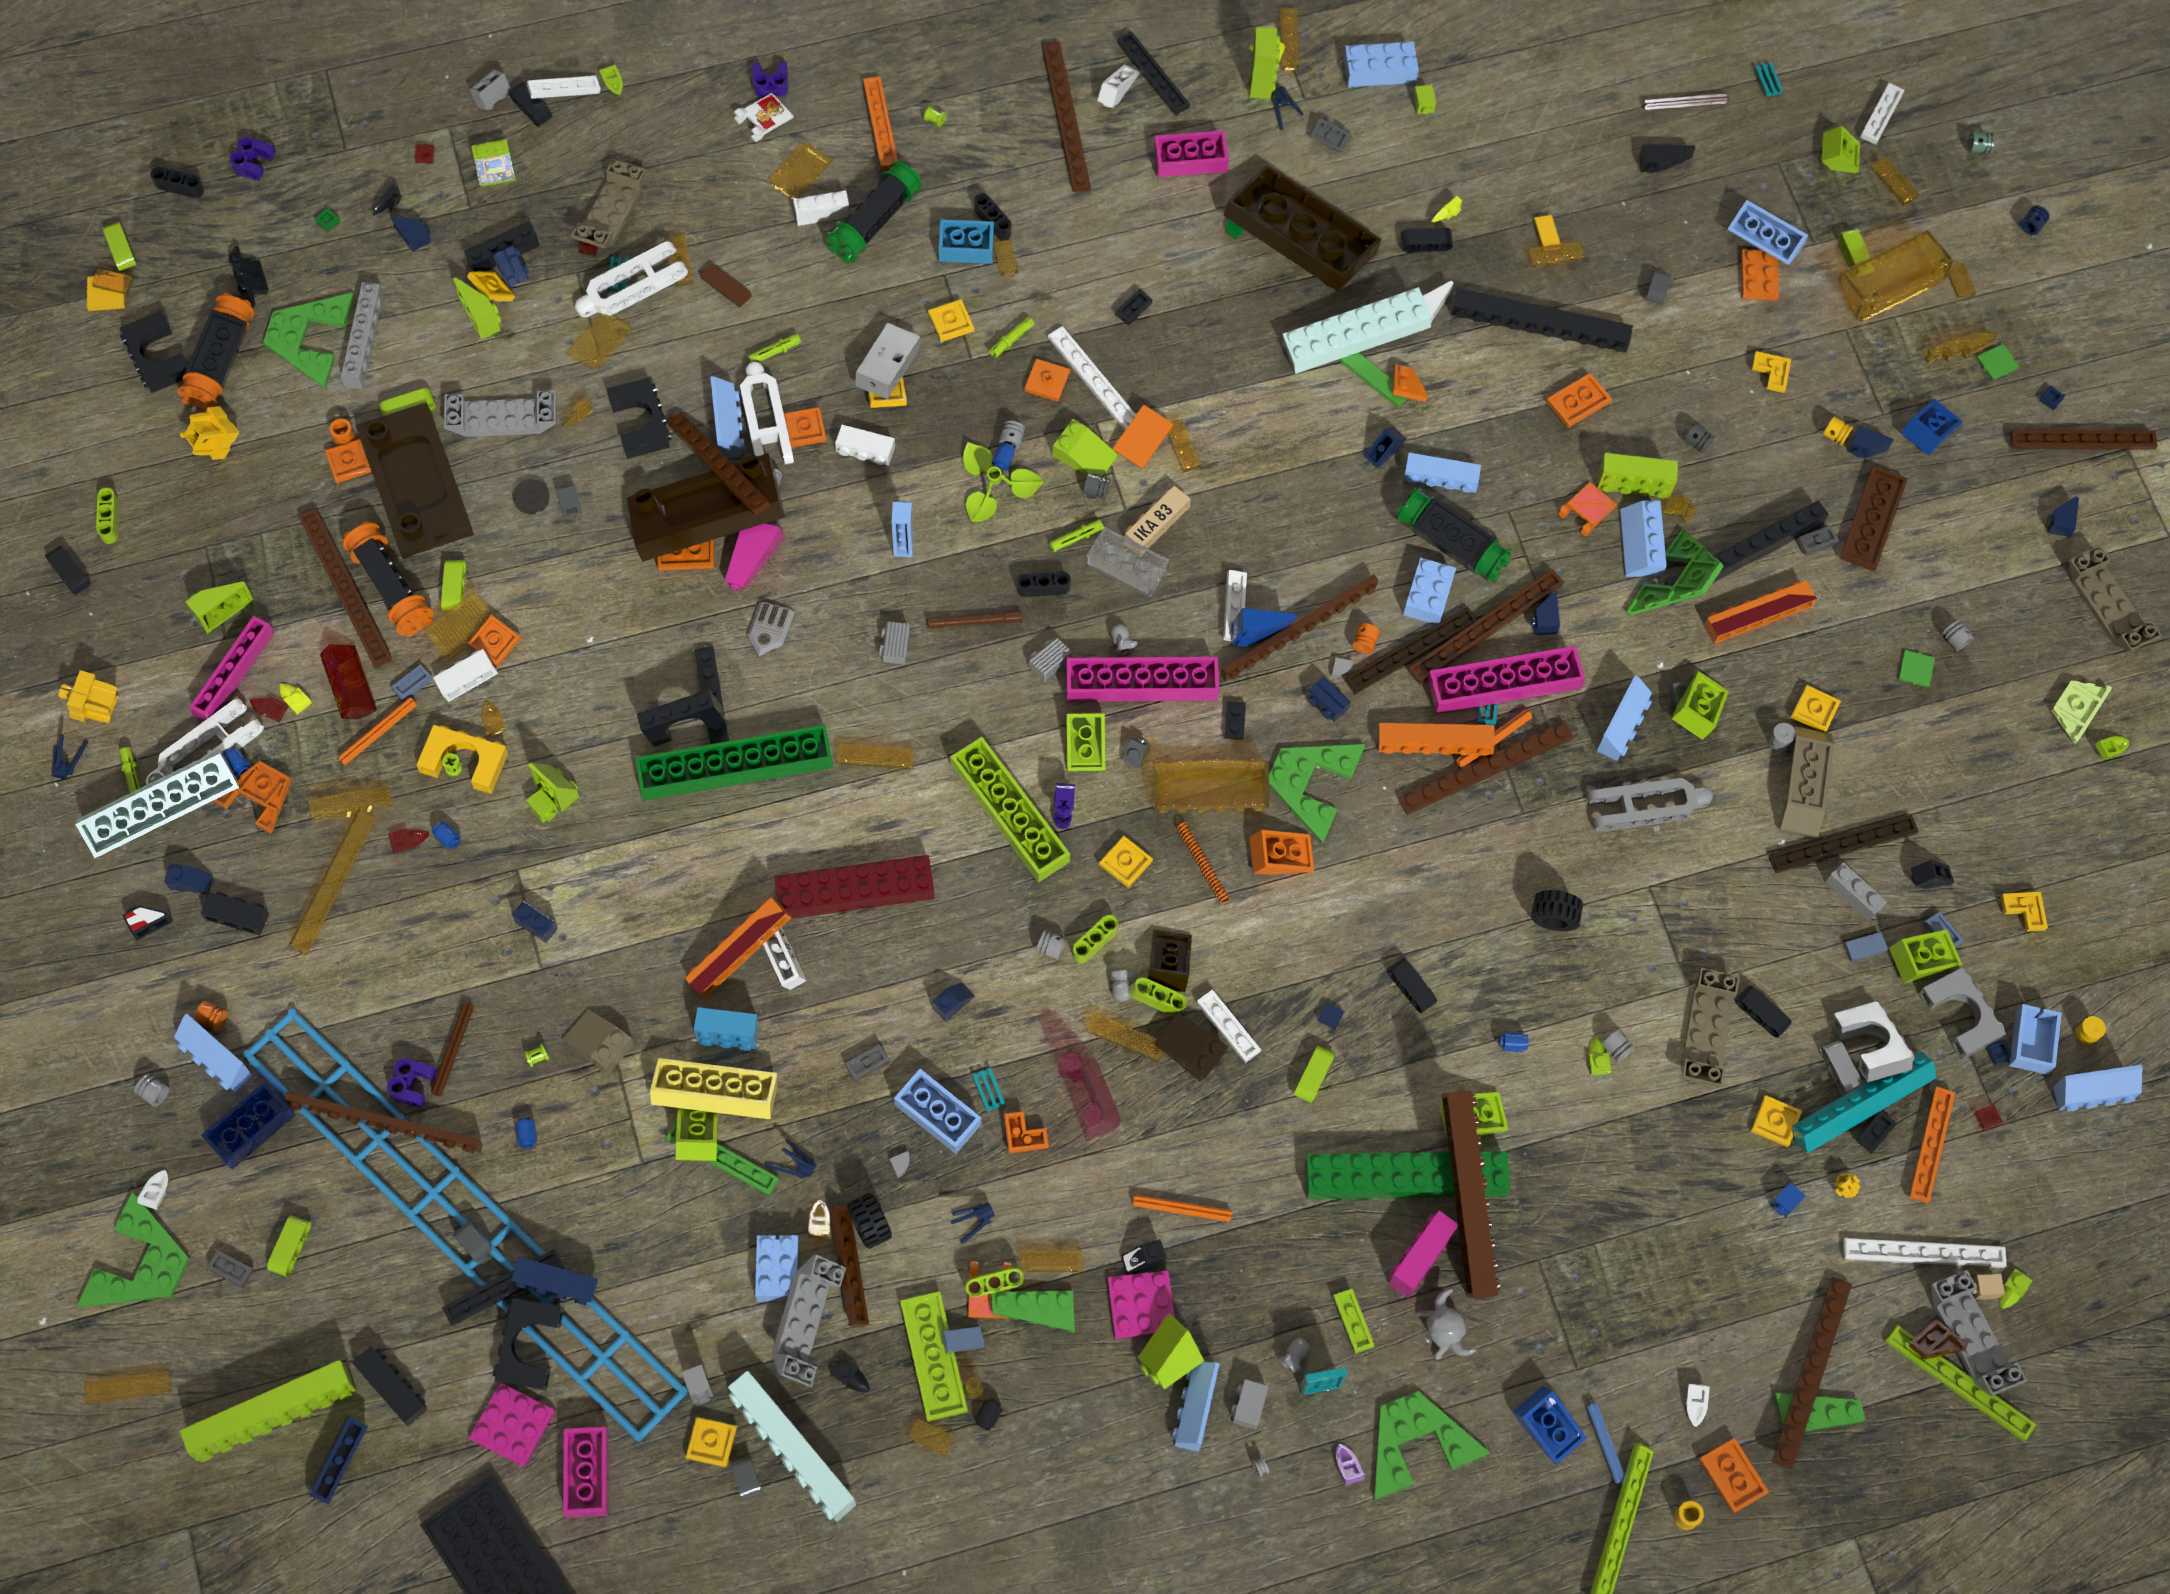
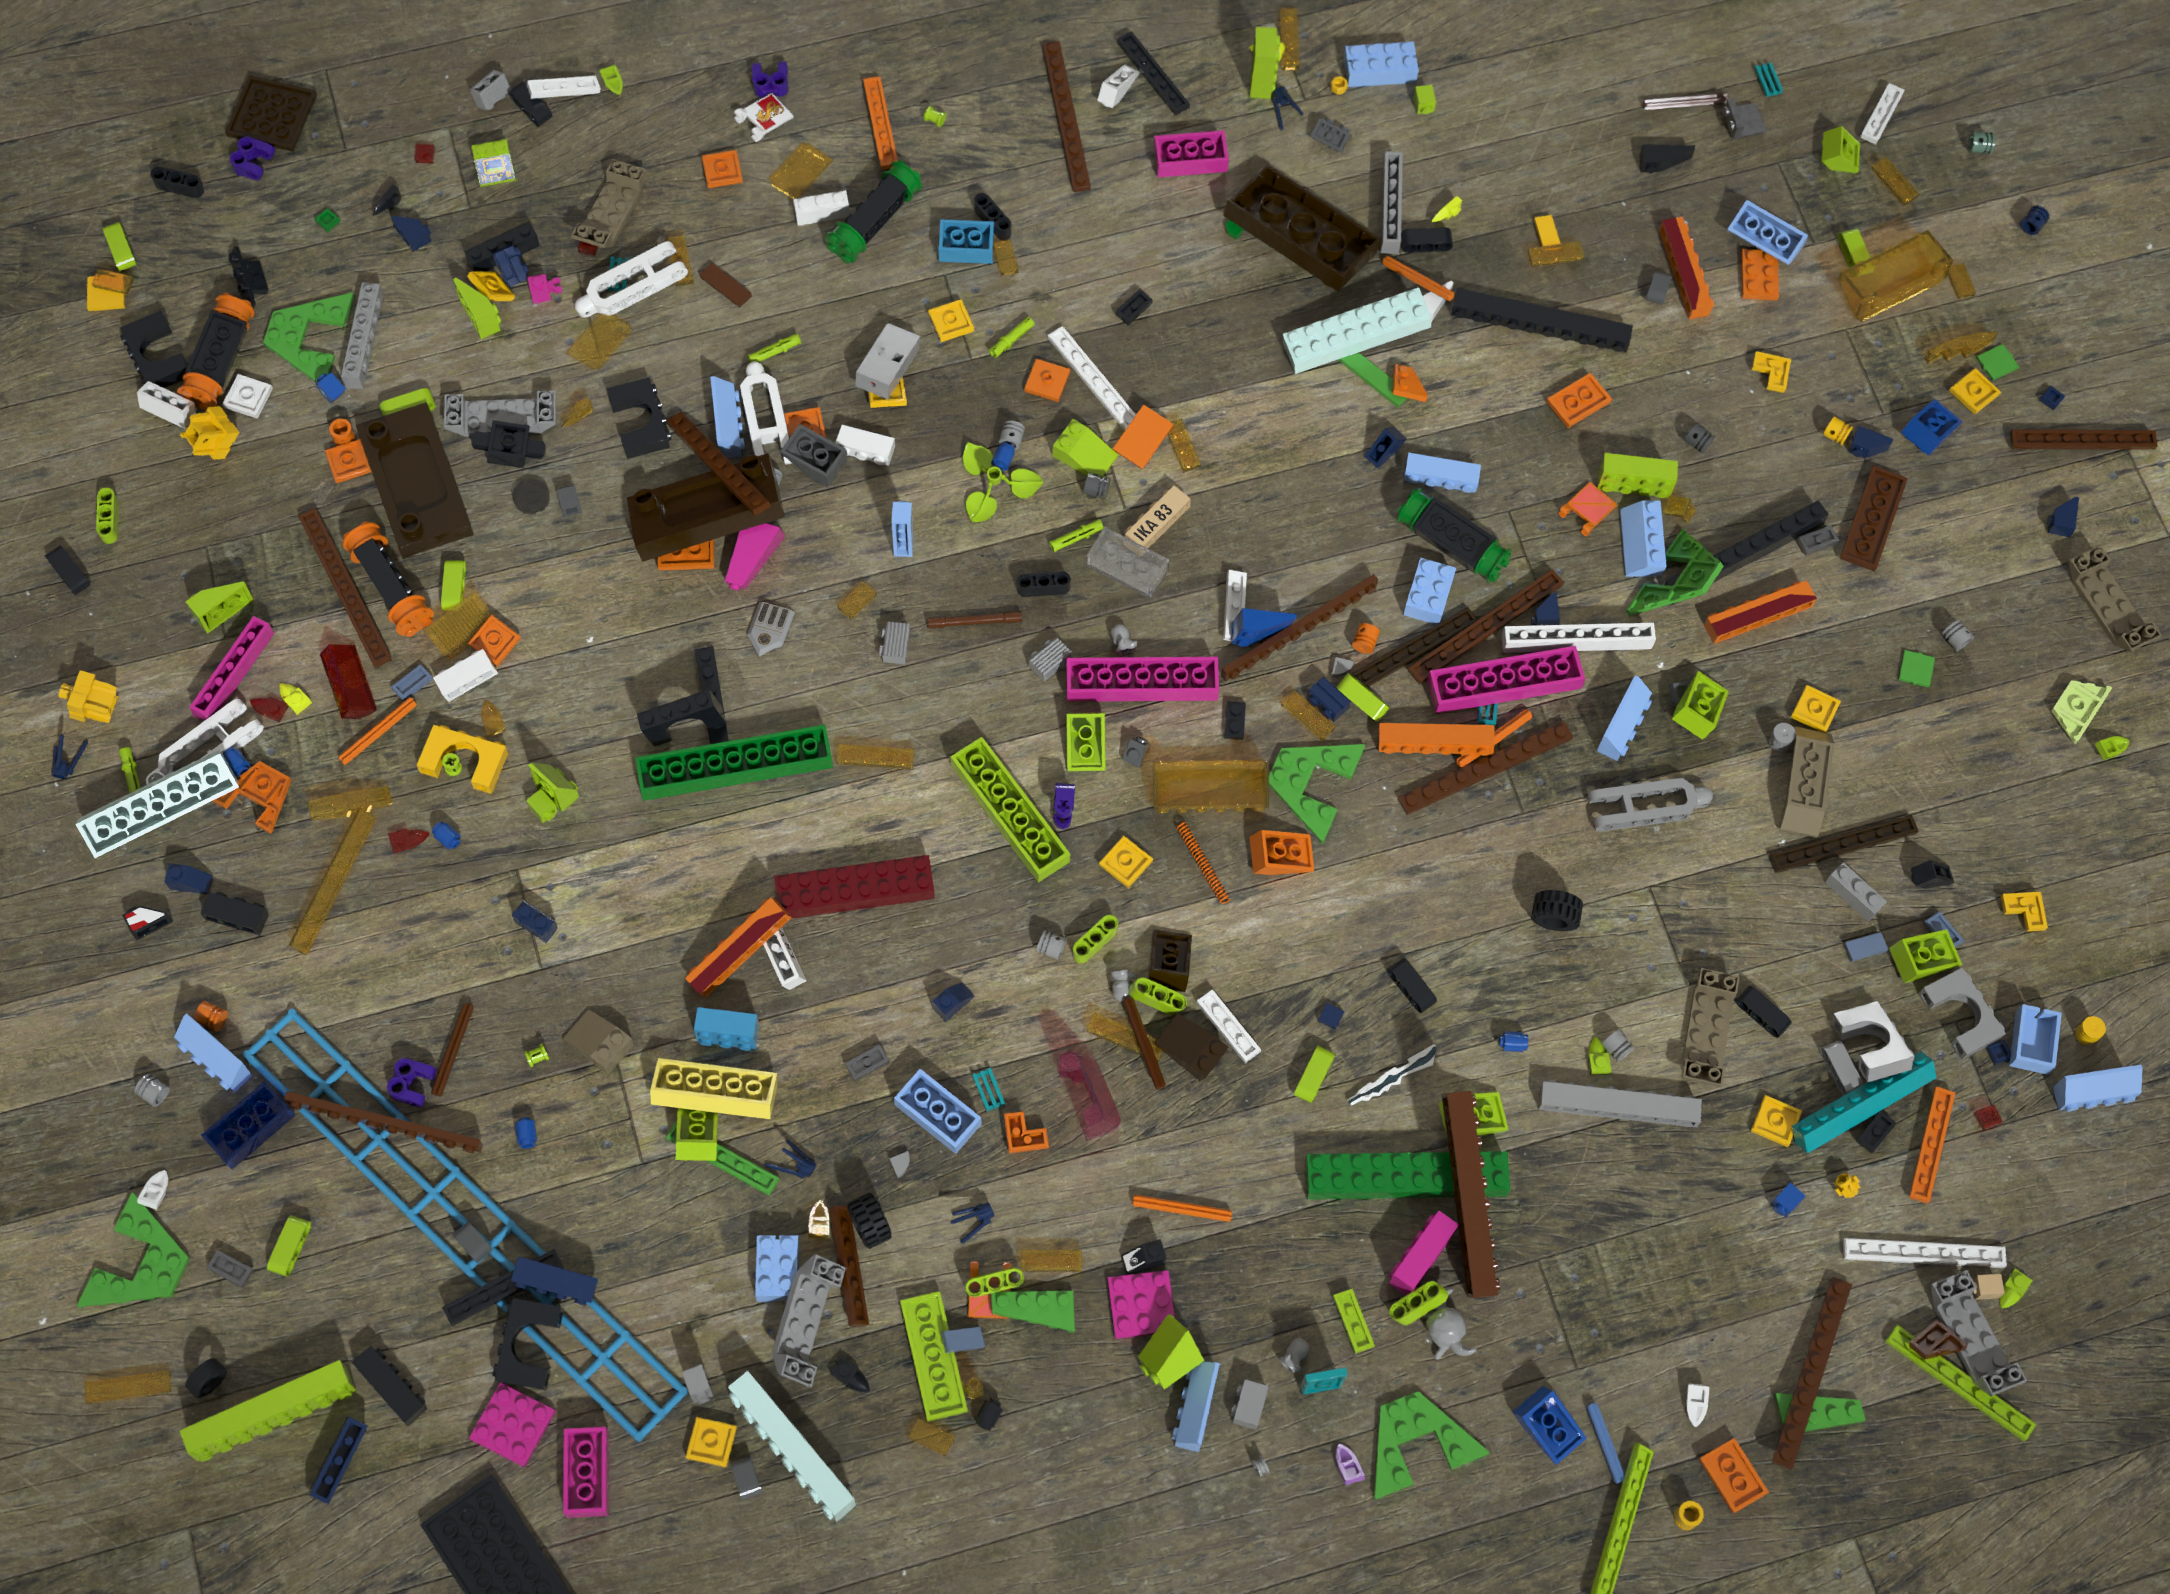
none -> white brick [137,381,196,429]
none -> black tyre [185,1358,227,1398]
none -> white plate [222,374,273,419]
none -> dark brown plate [225,75,317,152]
none -> blue brick [316,372,346,404]
none -> black brick [471,420,546,468]
none -> dark pink brick [528,274,562,304]
none -> orange plate [702,150,743,188]
none -> dark grey slope [780,424,847,487]
none -> clear yellow tile [837,581,877,620]
none -> reddish brown axle [1124,998,1166,1090]
none -> clear yellow plate [1281,690,1336,742]
none -> yellow tile [1330,76,1348,94]
none -> lime beam [1336,673,1390,722]
none -> white sword [1347,1044,1437,1106]
none -> light grey brick [1381,151,1403,254]
none -> orange axle [1383,256,1454,301]
none -> lime beam [1389,1281,1448,1326]
none -> white brick [1501,623,1656,653]
none -> light grey brick [1539,1080,1702,1128]
none -> brick [1659,217,1714,319]
none -> flat silver bracket [1722,98,1766,139]
none -> yellow plate [1949,368,2001,415]

